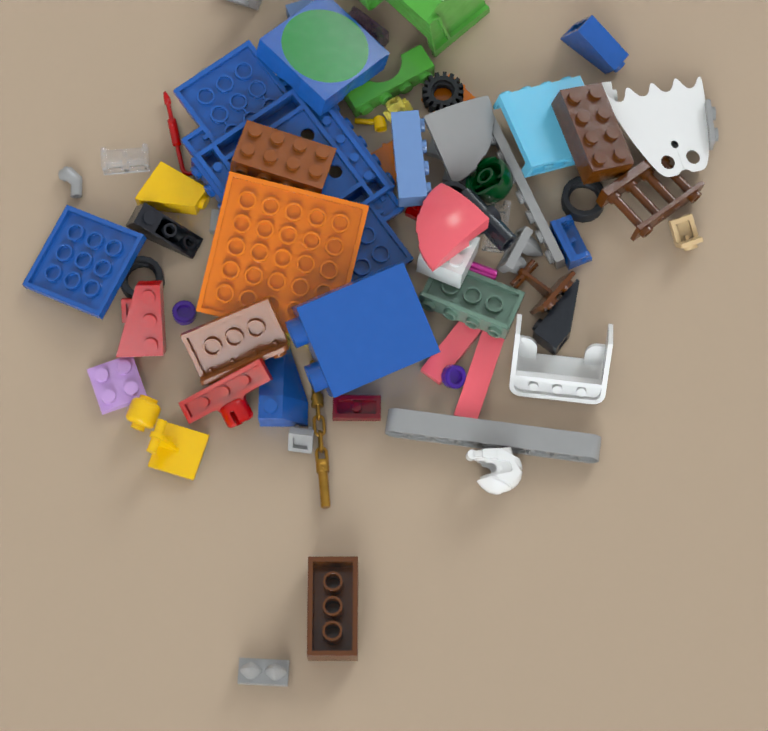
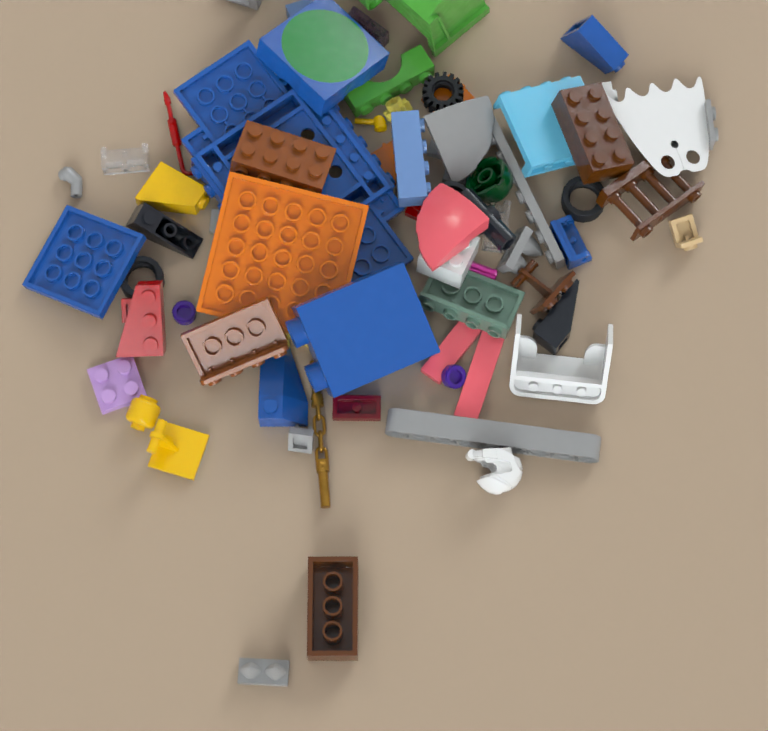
plate [178,358,273,428] -> none

